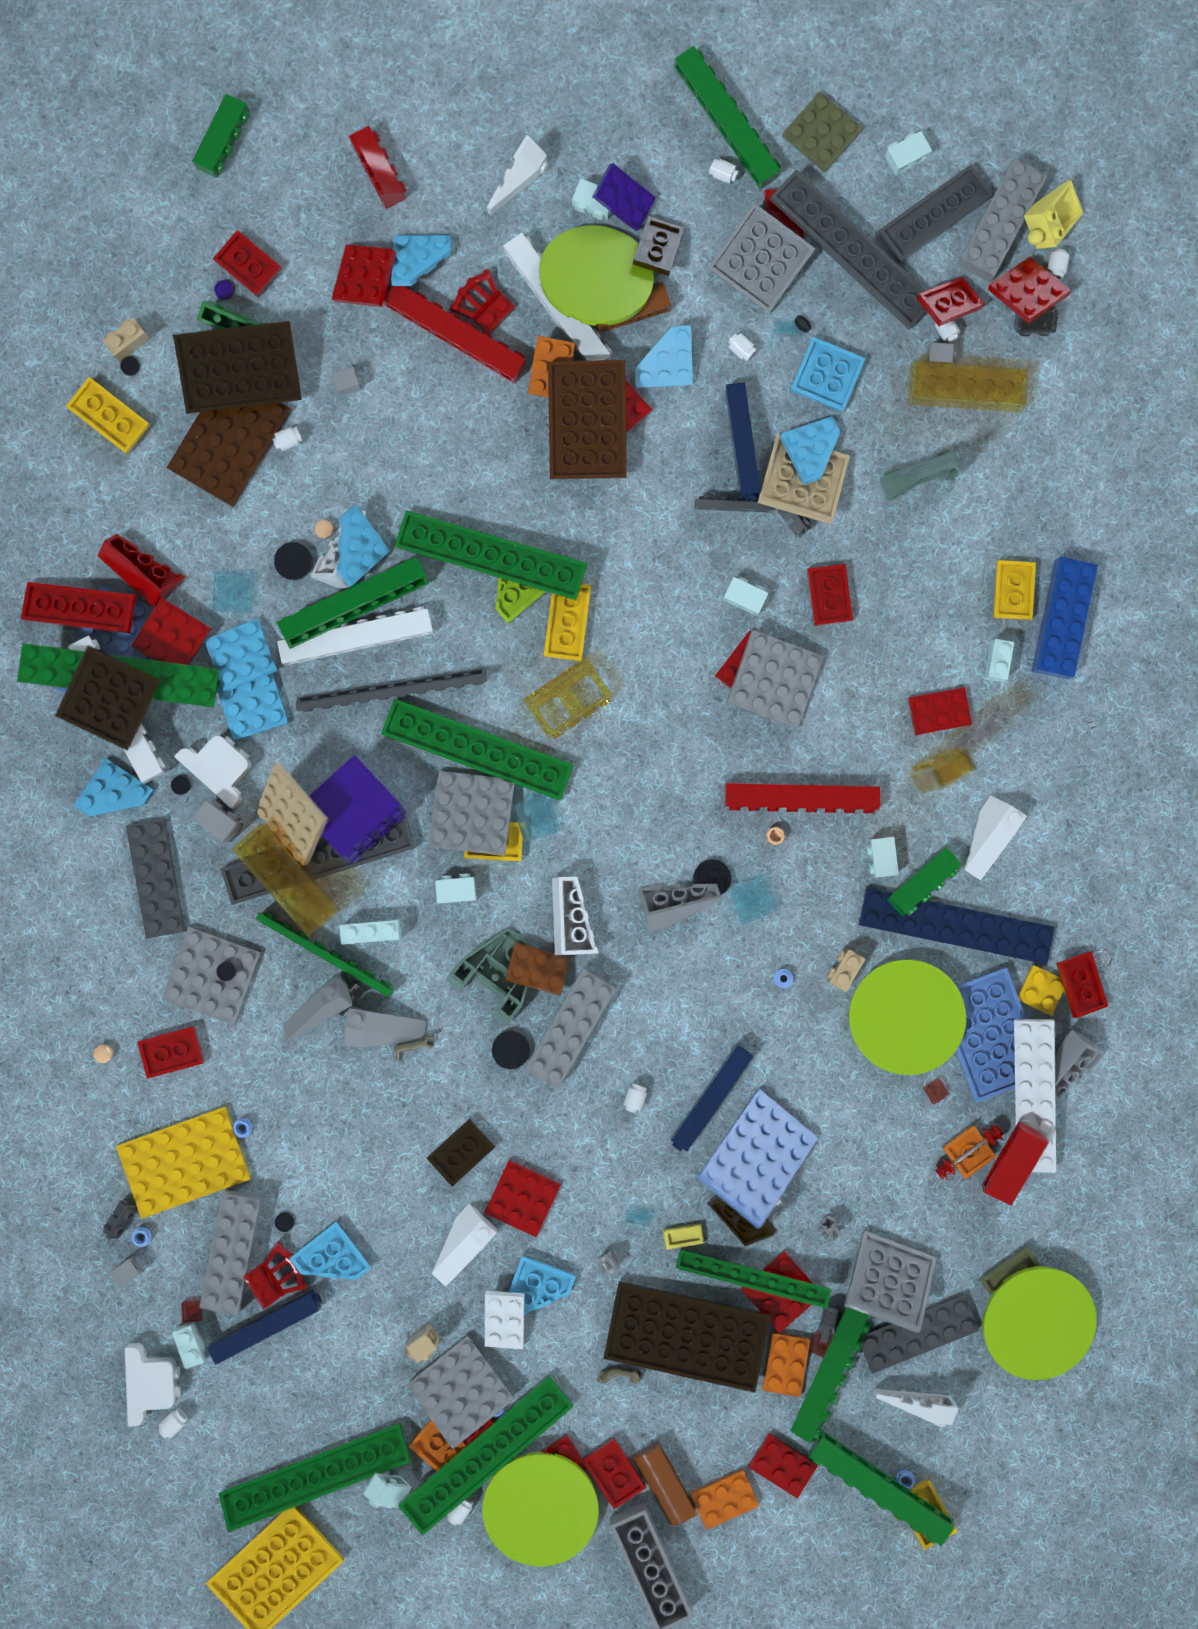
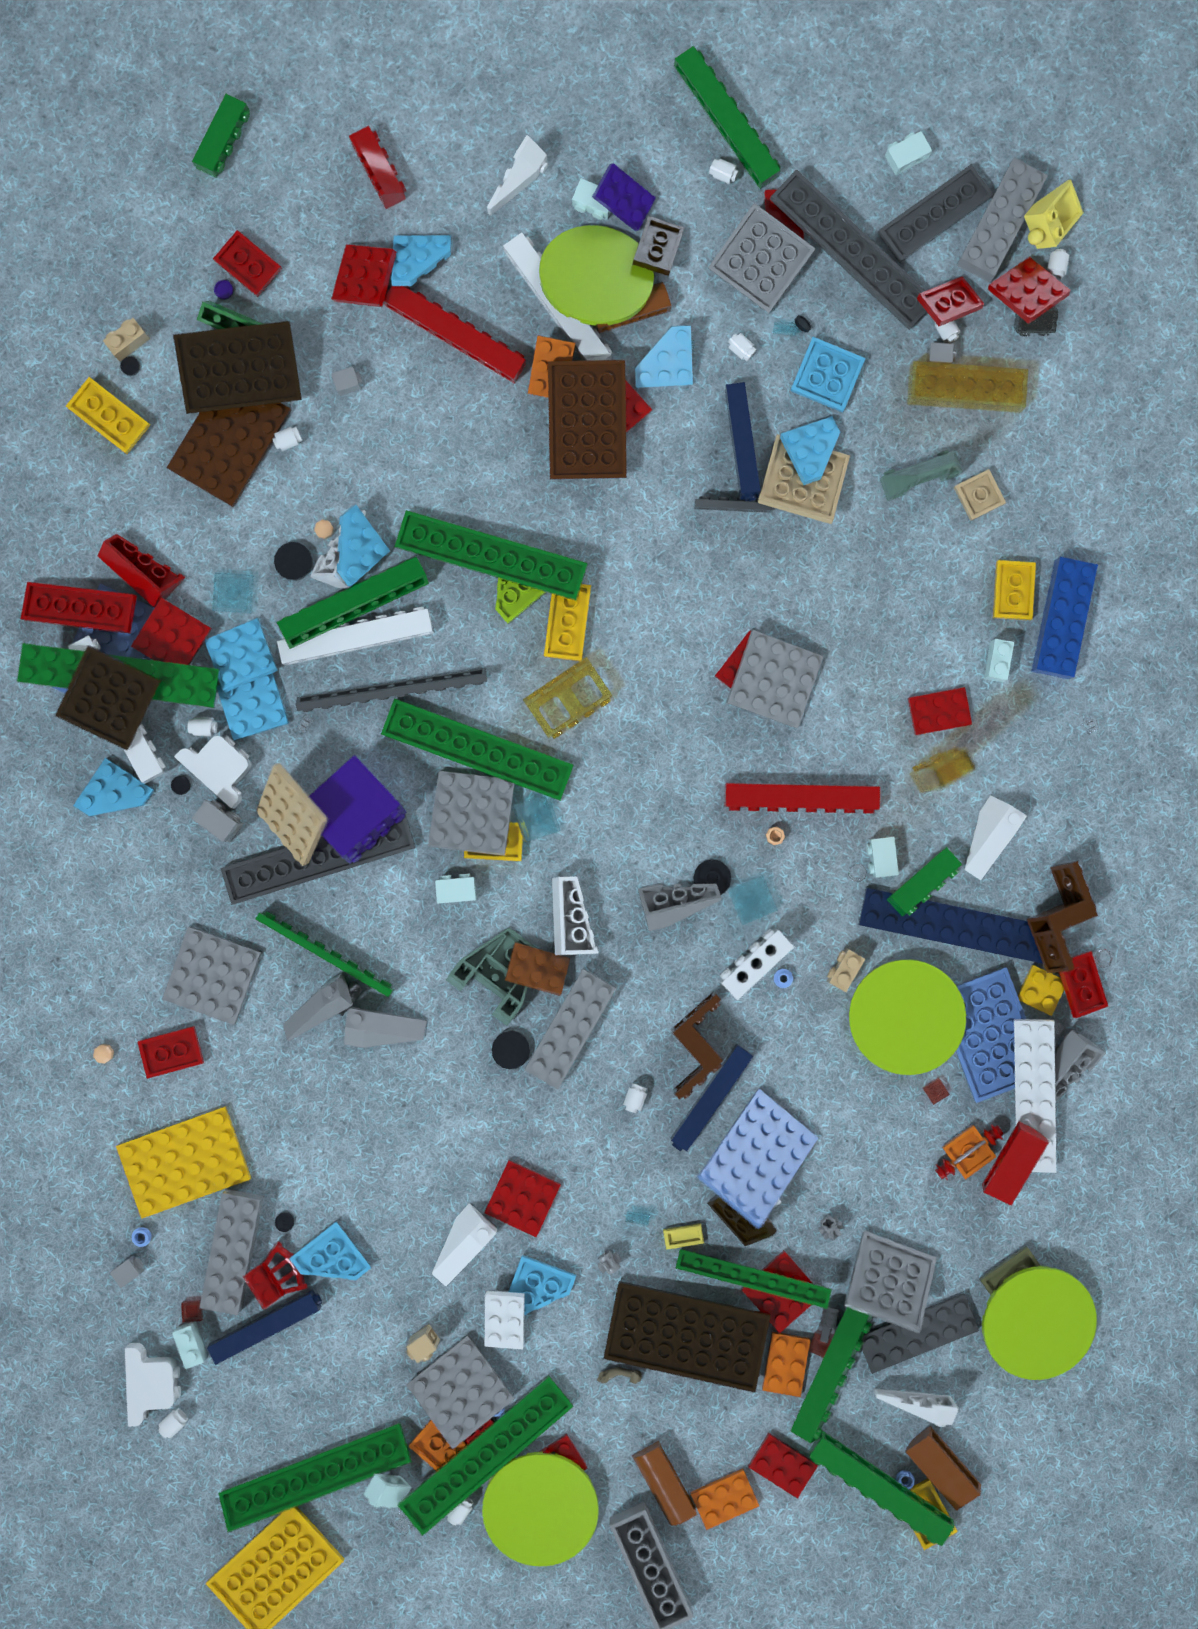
dark grey hinge [103,1198,137,1239] -> none
dark grey plate [126,819,185,939] -> none
black piece [216,962,236,981] -> none
clear yellow brick [232,823,341,937] -> none
light blue plate [233,1118,253,1138] -> none
light aqua brick [339,919,401,944] -> none
dark tan piece [393,1033,435,1061] -> none
dark brown plate [426,1118,495,1187] -> none
red plate [449,269,515,335] -> none
red plate [582,1437,646,1510] -> none
light aqua brick [723,576,768,616] -> none
dark grey hinge [778,509,812,537] -> none
olive plate [782,91,863,173] -> none
red plate [807,564,853,626] -> none
none -> white brick [188,716,218,737]
none -> reddish brown bracket [671,991,723,1100]
none -> white brick [719,928,794,1000]
none -> dark orange brick [905,1426,981,1511]
none -> tan plate [953,469,1006,521]
none -> reddish brown bracket [1027,861,1098,973]

